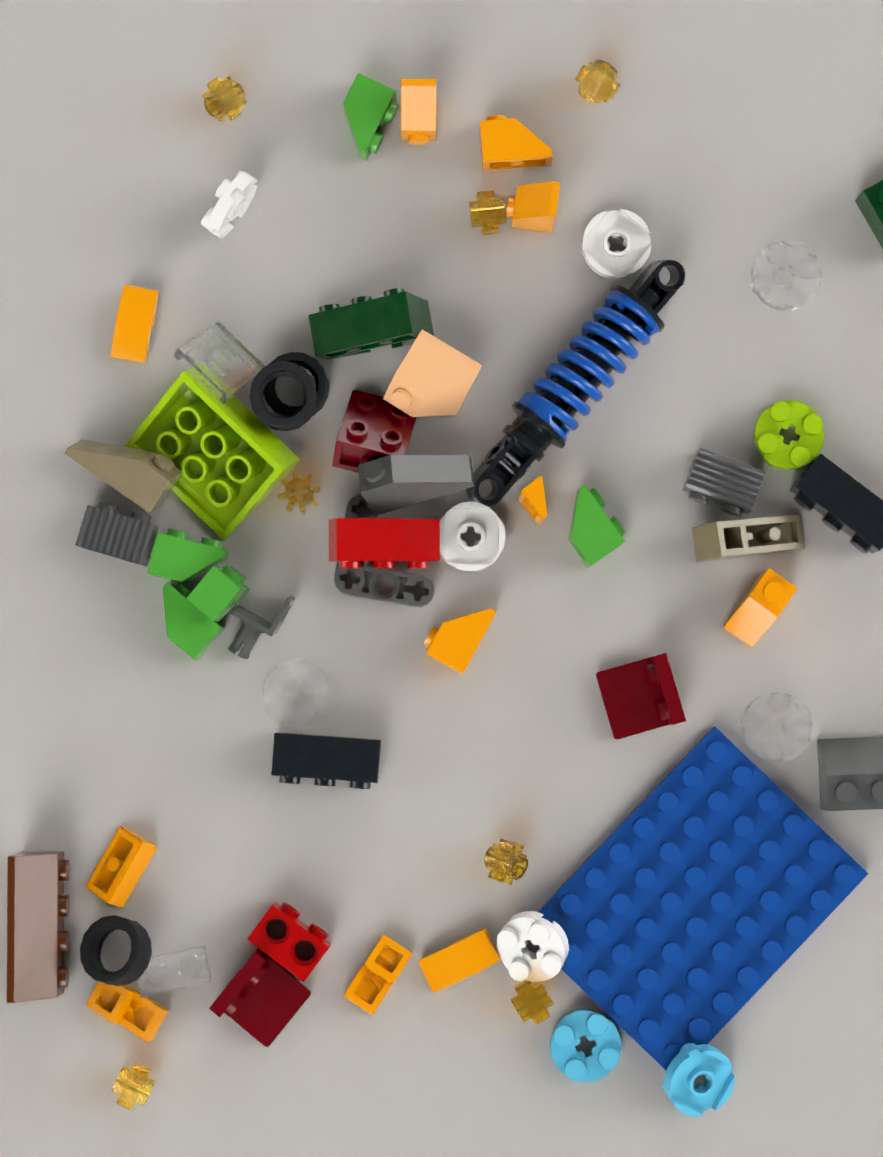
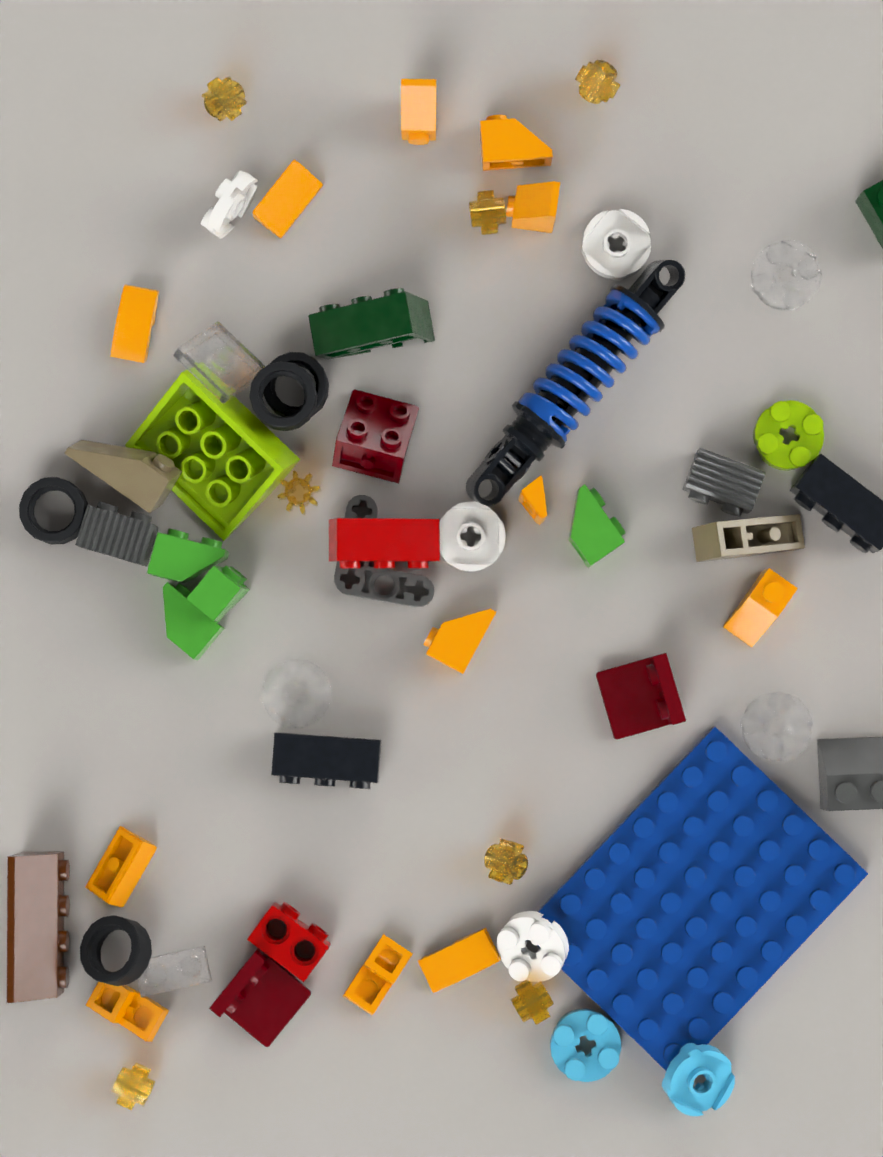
dark grey bracket [228,596,296,659] -> none
bright green slope [343,73,399,161] -> none
dark grey slope [358,455,475,516] -> none
light nougat slope [383,329,483,417] -> none
none -> black tyre [19,477,89,545]
none -> light orange slope [252,159,323,239]

